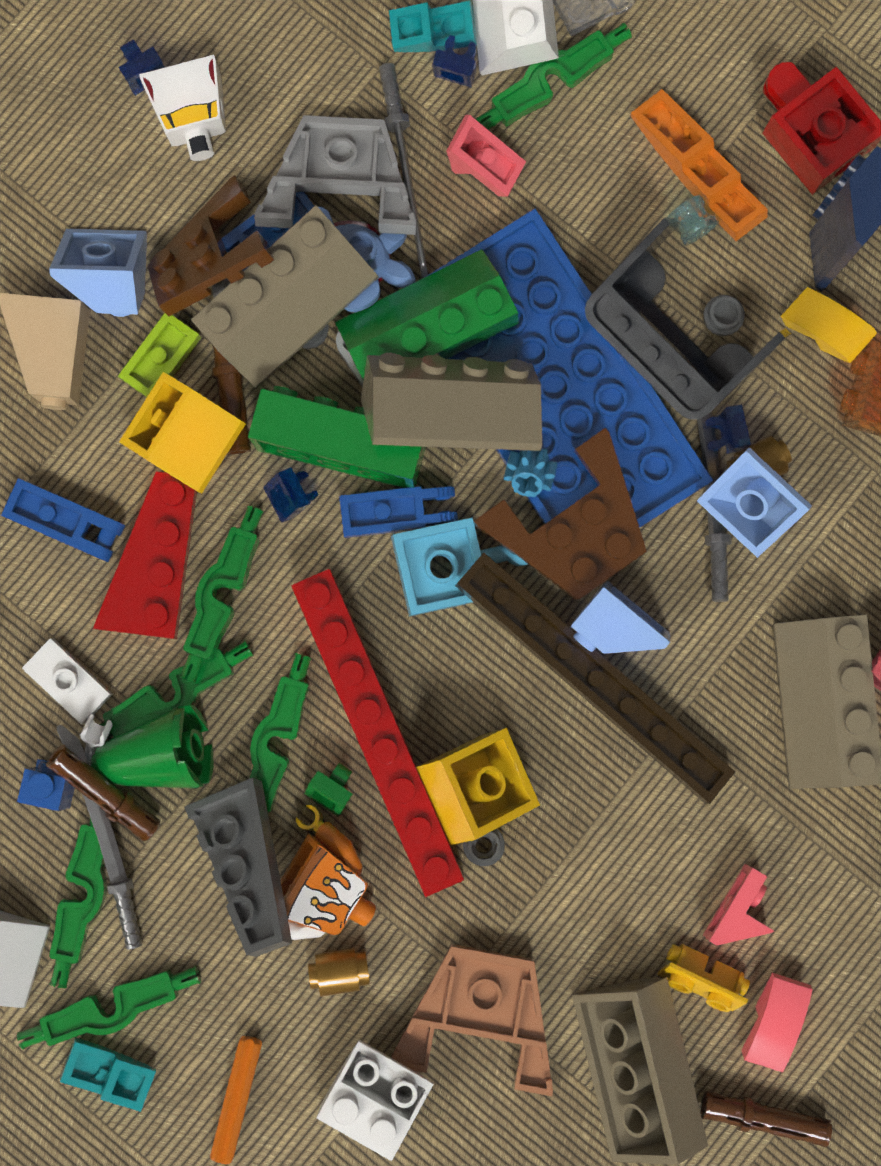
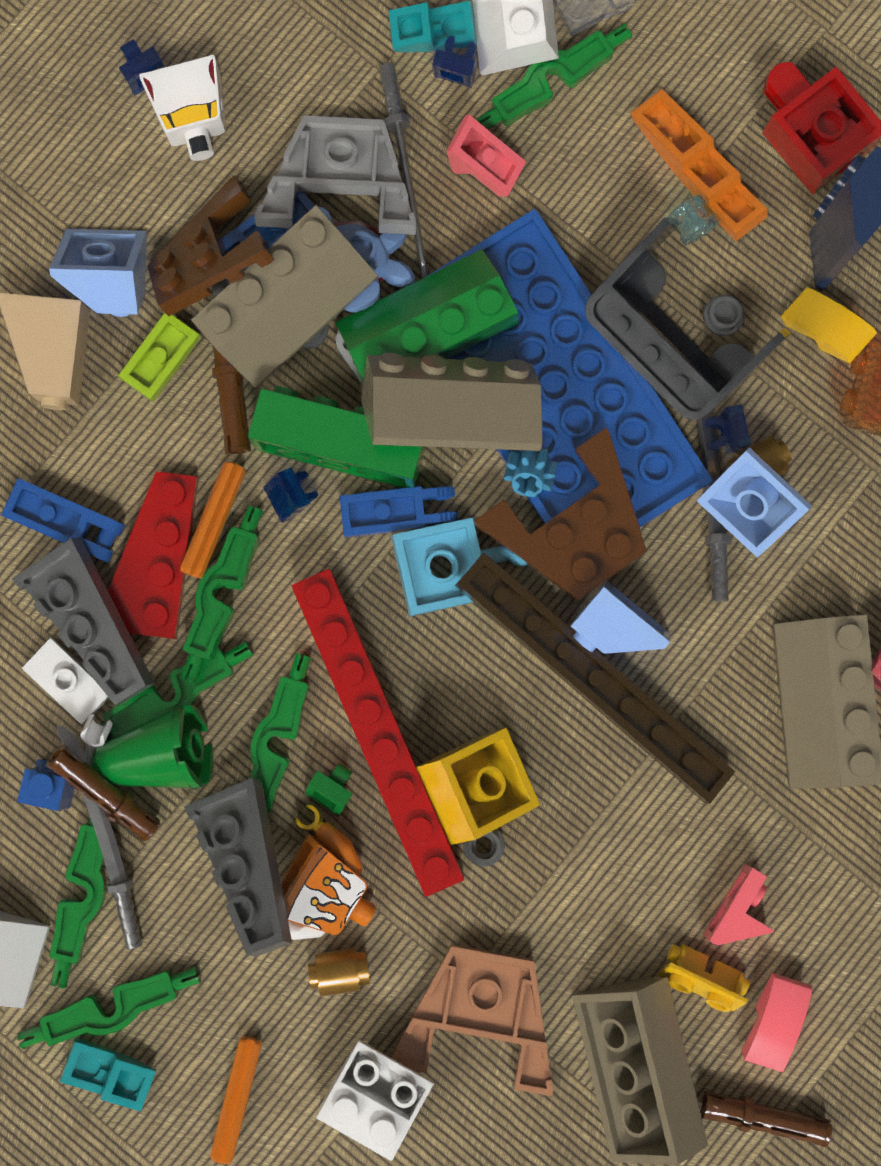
yellow slope [119,372,246,494] -> none
none -> dark grey wing [12,538,155,705]
none -> orange axle [180,462,246,578]

